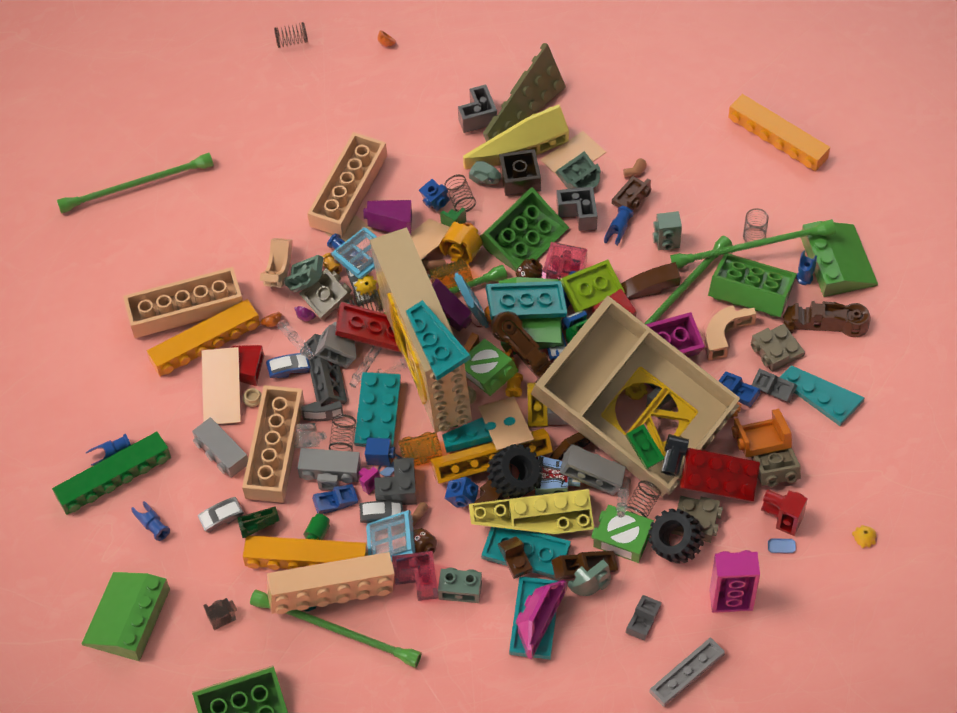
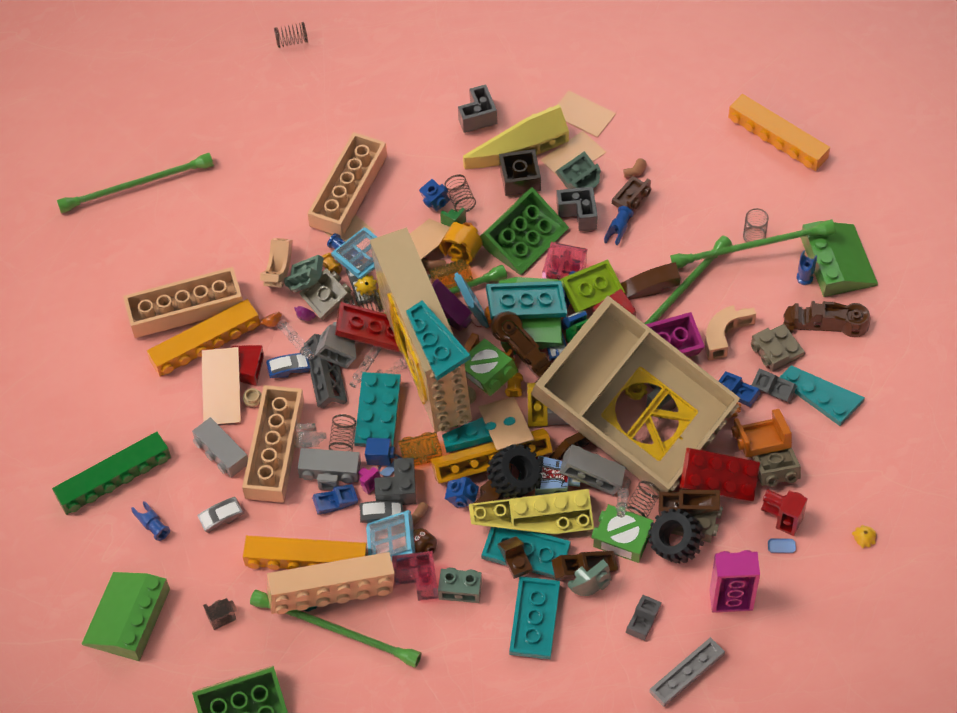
blue piece [86,433,131,466] -> none
dark green wing [237,506,280,538] -> none
slope [301,401,344,421] -> none
green brick [303,513,330,540] -> none
magenta slope [363,200,412,236] -> none
orange animal [377,30,396,46] -> none
sand green rock [469,161,501,185] -> none
olive wing [483,43,566,142] -> none
reddish brown head [516,258,543,278] -> none
dark pink wedge [516,580,567,660] -> none
green plate [625,424,665,470] -> none
sand green brick [652,211,682,250] -> none
black piece [661,434,689,477] -> none
bright green slope [708,254,797,317] -> none
none -> light nougat piece [557,90,616,137]
none -> reddish brown slope [658,489,720,516]

